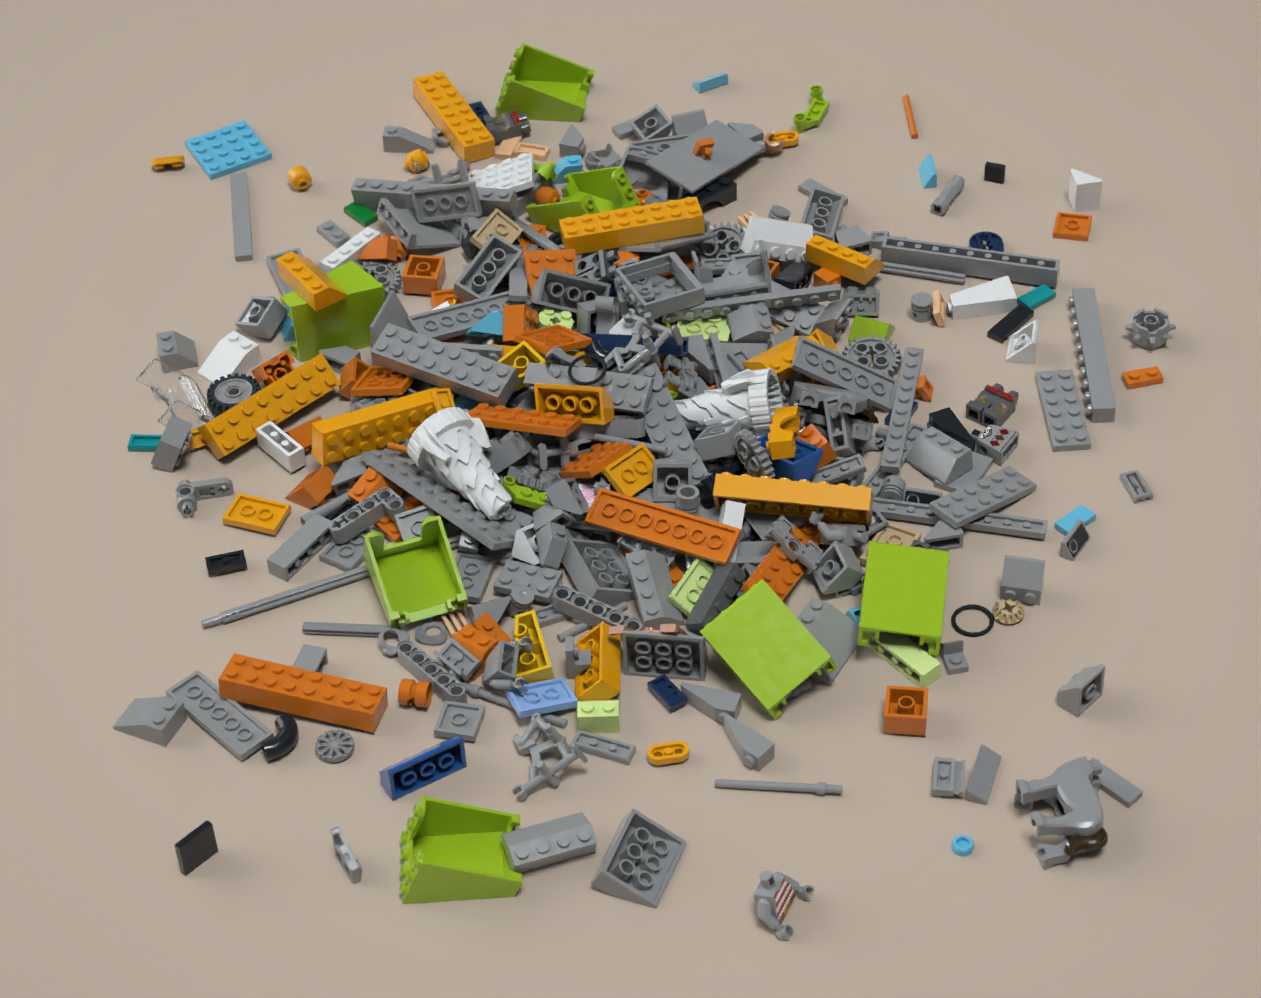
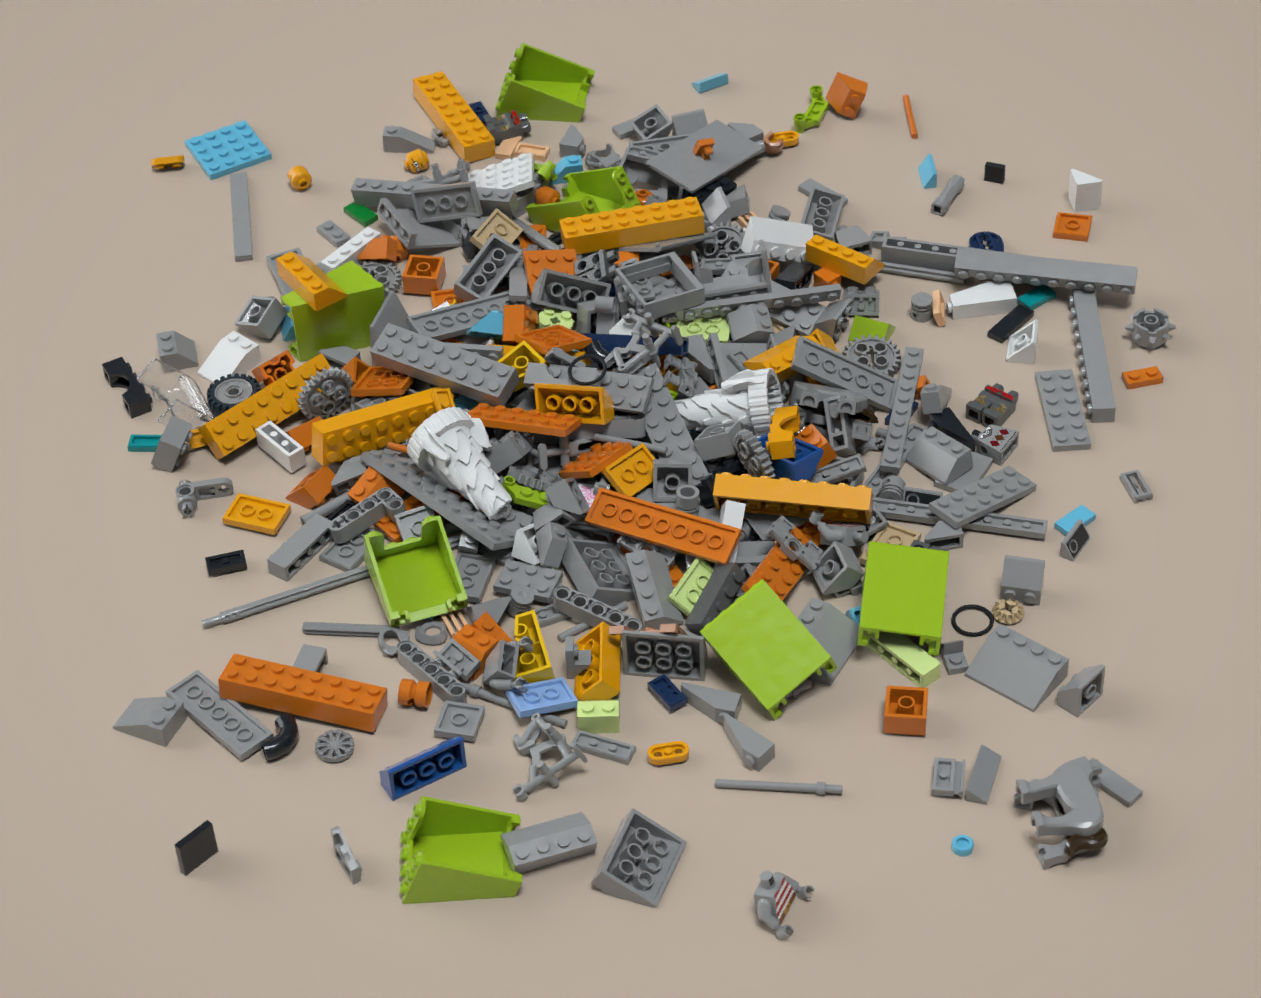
none -> black arch [102,357,153,419]
none -> light grey gear [297,366,354,419]
none -> light grey slope [702,187,731,232]
none -> light grey slope [726,185,750,218]
none -> orange slope [825,72,868,119]
none -> light grey slope [920,383,952,414]
none -> light grey brick [954,248,1138,295]
none -> light grey slope [965,624,1069,712]

